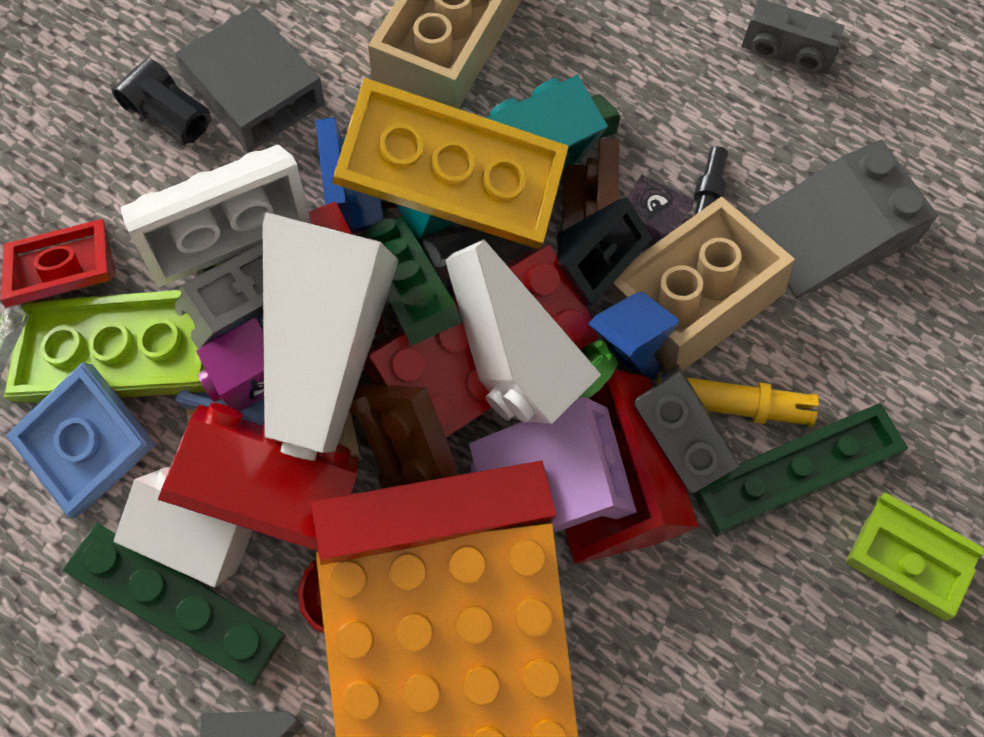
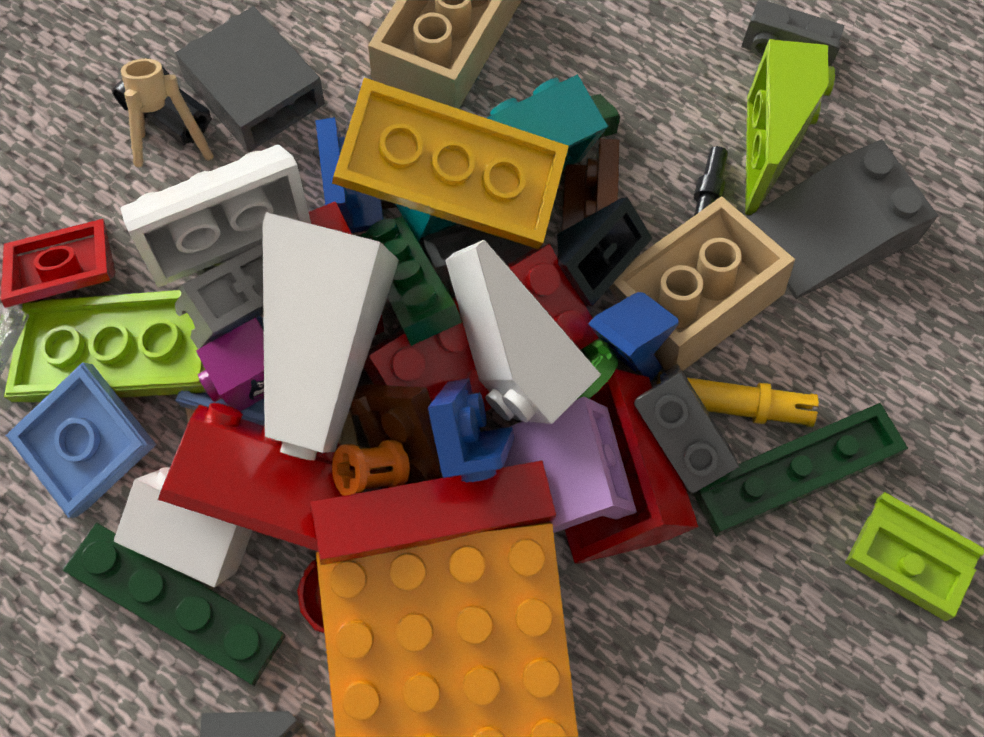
brick [628,174,695,250] -> none
none -> tan plant [120,59,213,168]
none -> orange bush [332,440,410,496]
none -> blue bracket [428,378,515,482]
none -> lime slope [745,39,835,215]

